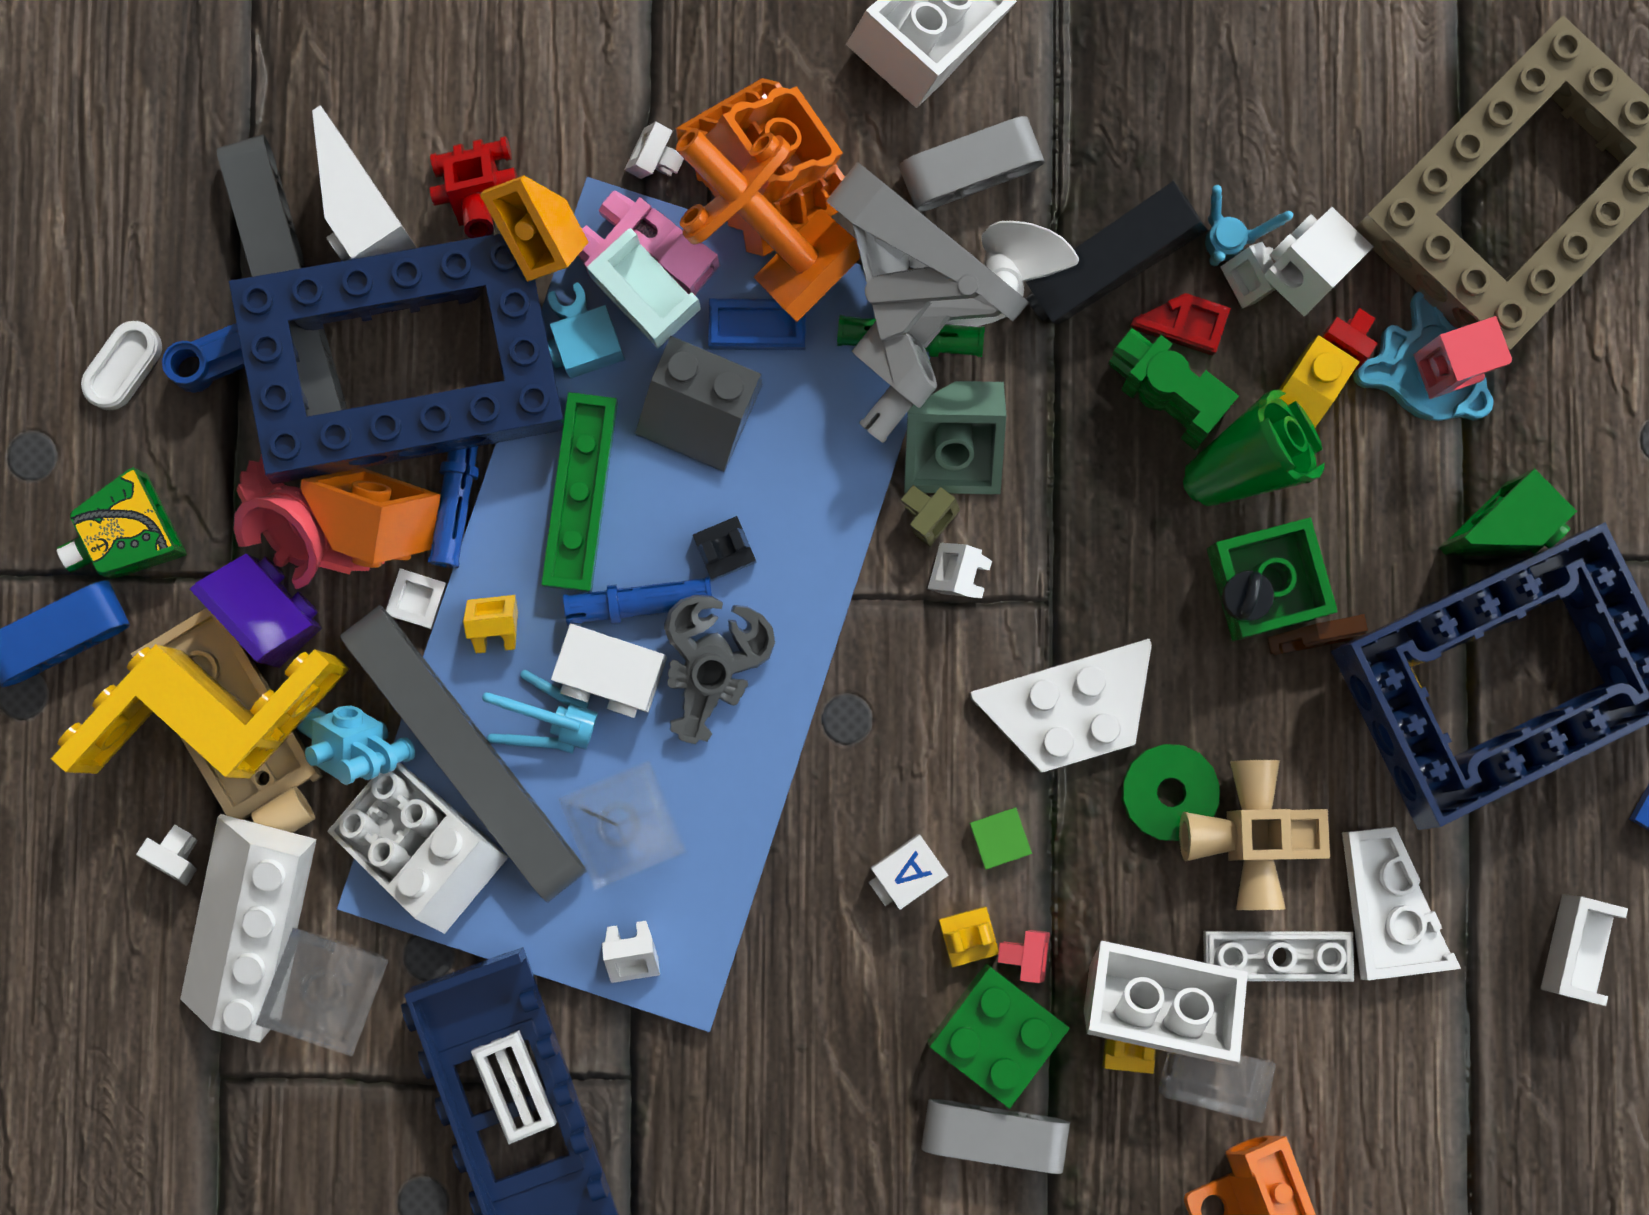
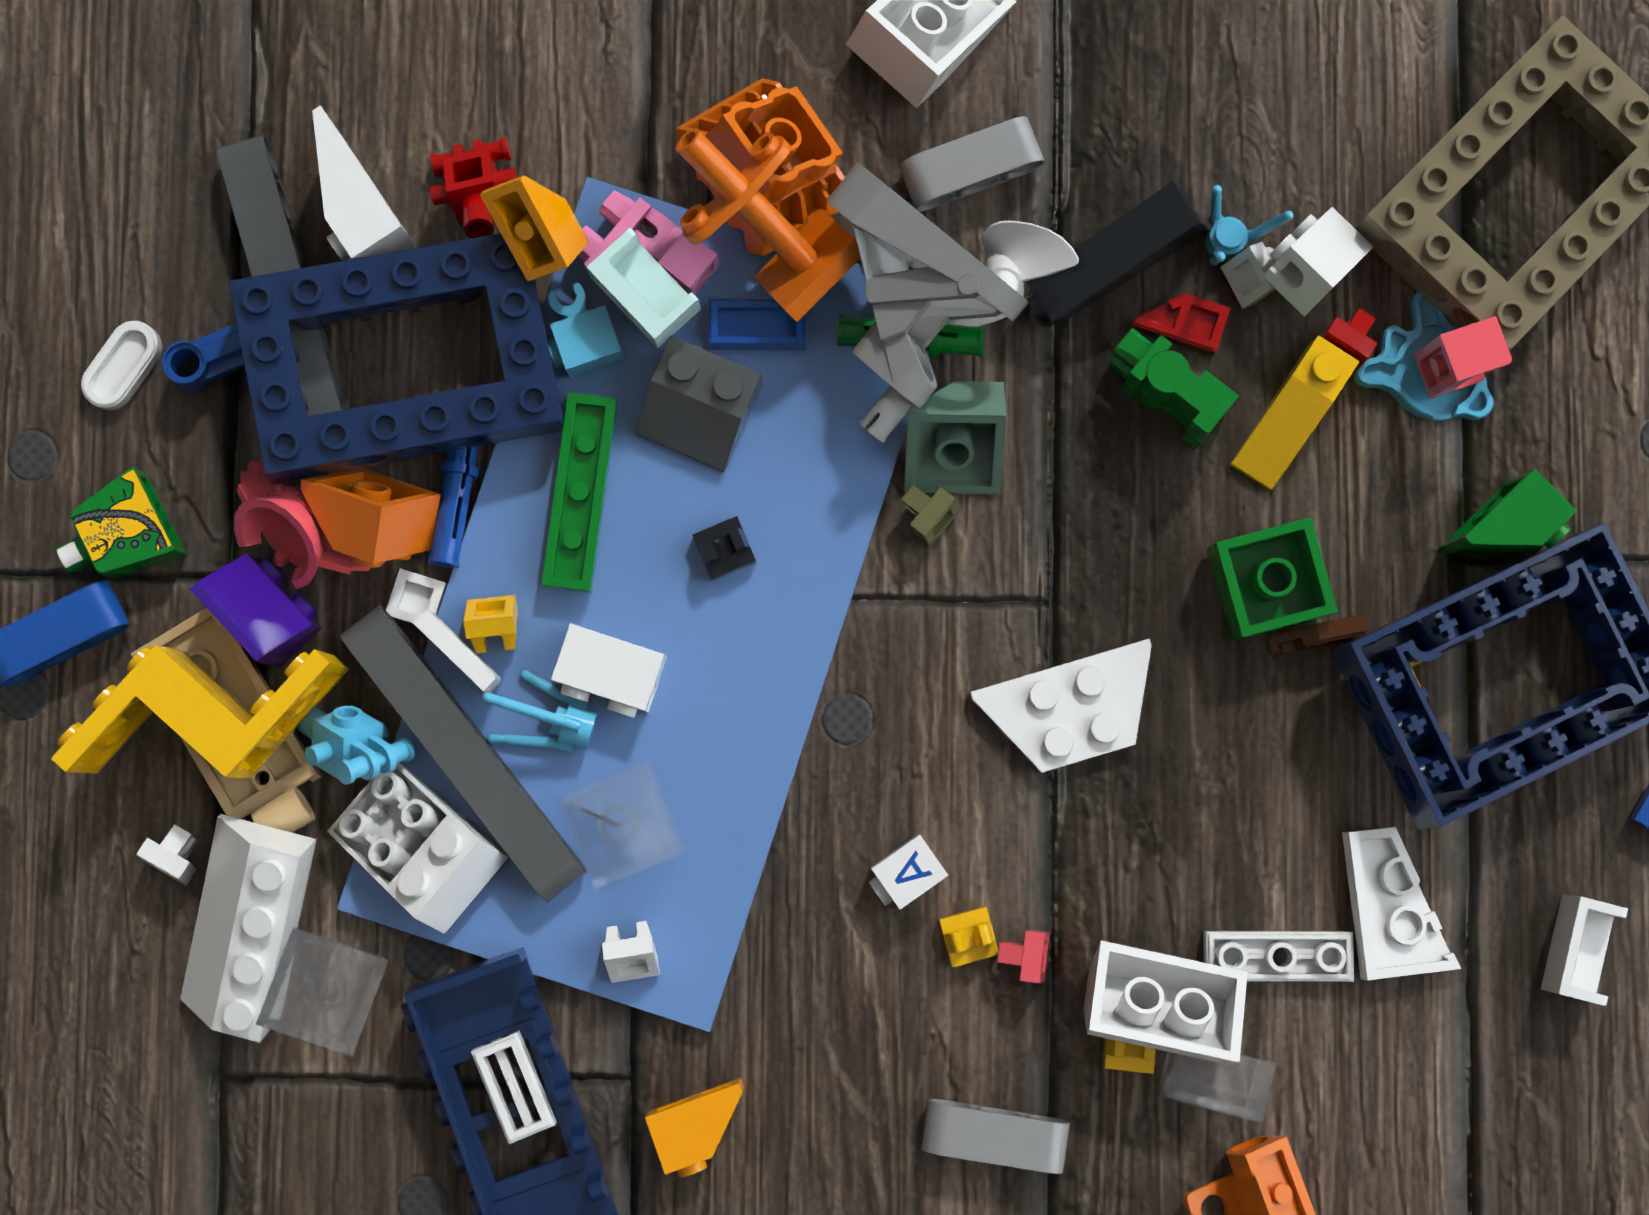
blue pin [563,577,712,626] -> none
white tile [624,122,684,179] -> none
dark grey animal [664,595,775,744] -> none
green brick [927,963,1070,1109] -> none
white tile [928,543,992,598] -> none
bright green tile [969,807,1032,870] -> none
green tile [1121,744,1220,841] -> none
tan brick [1179,760,1330,910] -> none
green cone [1183,390,1325,507] -> none
black tile [1222,571,1274,622] -> none
none -> white tile [413,611,502,693]
none -> light orange slope [645,1078,744,1178]

